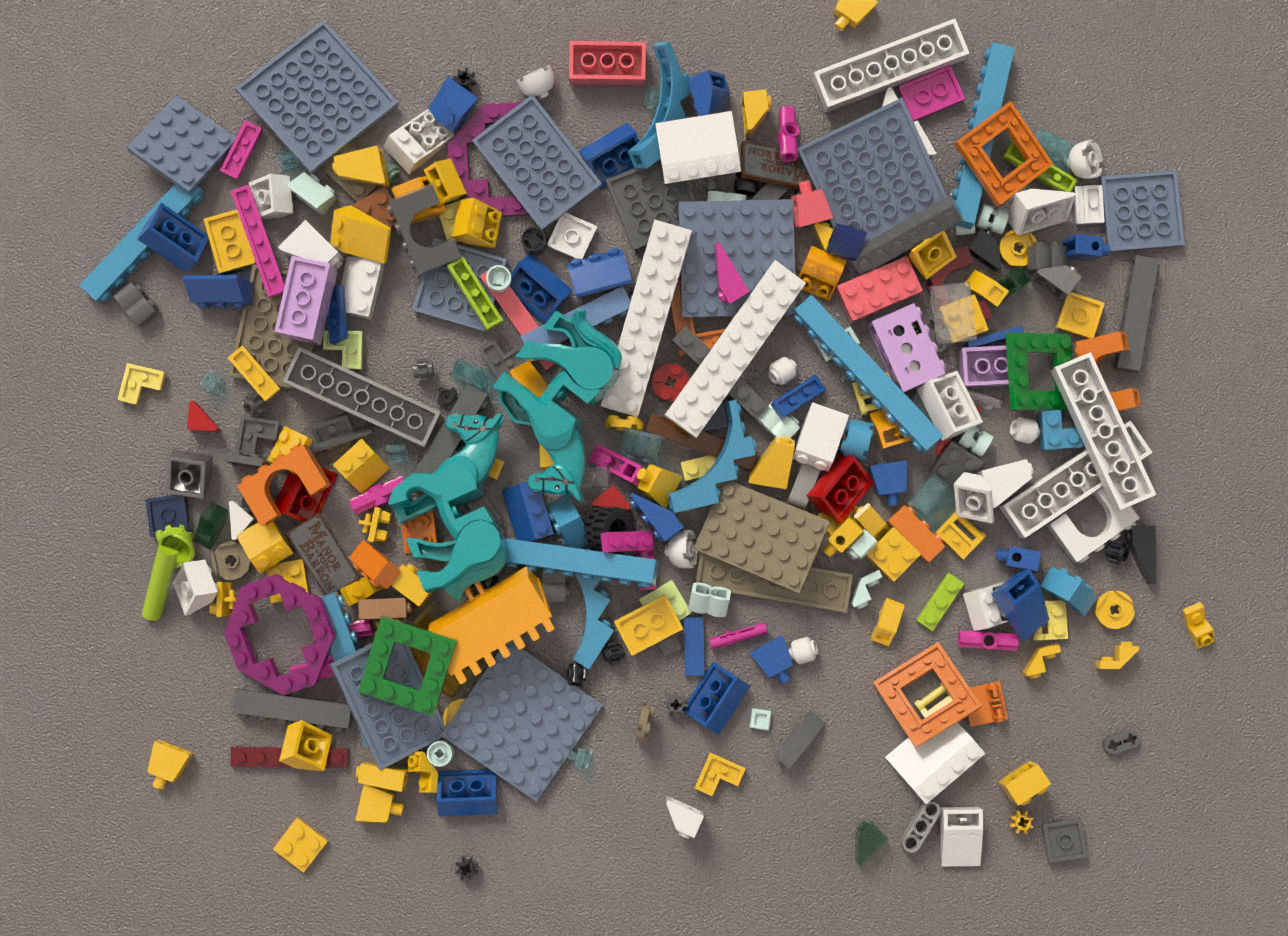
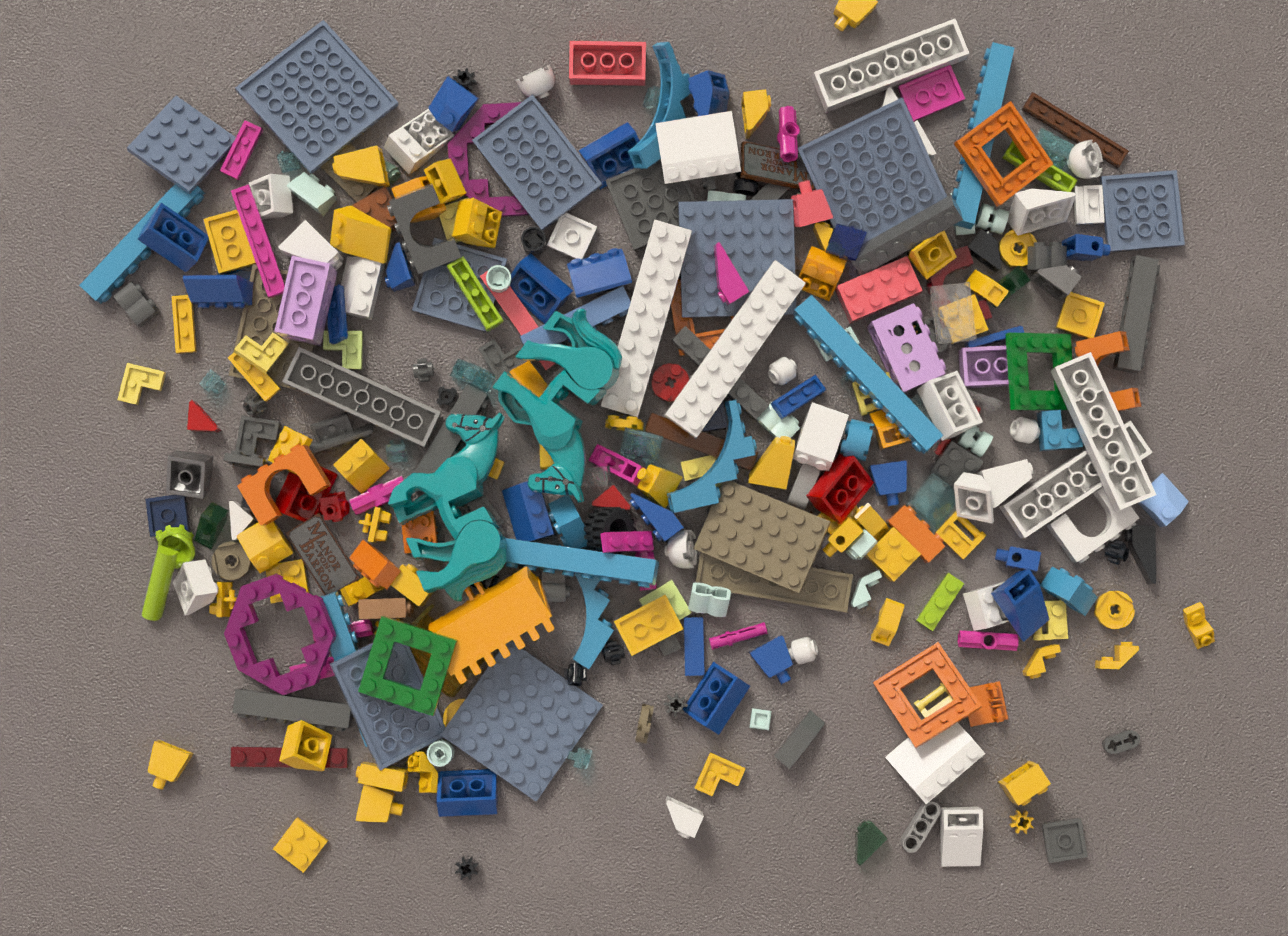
none -> yellow plate [172,295,197,354]
none -> light yellow plate [234,333,289,374]
none -> red brick [320,491,350,522]
none -> blue slope [384,242,415,292]
none -> reddish brown tile [1022,92,1129,168]
none -> light blue slope [1138,473,1189,527]

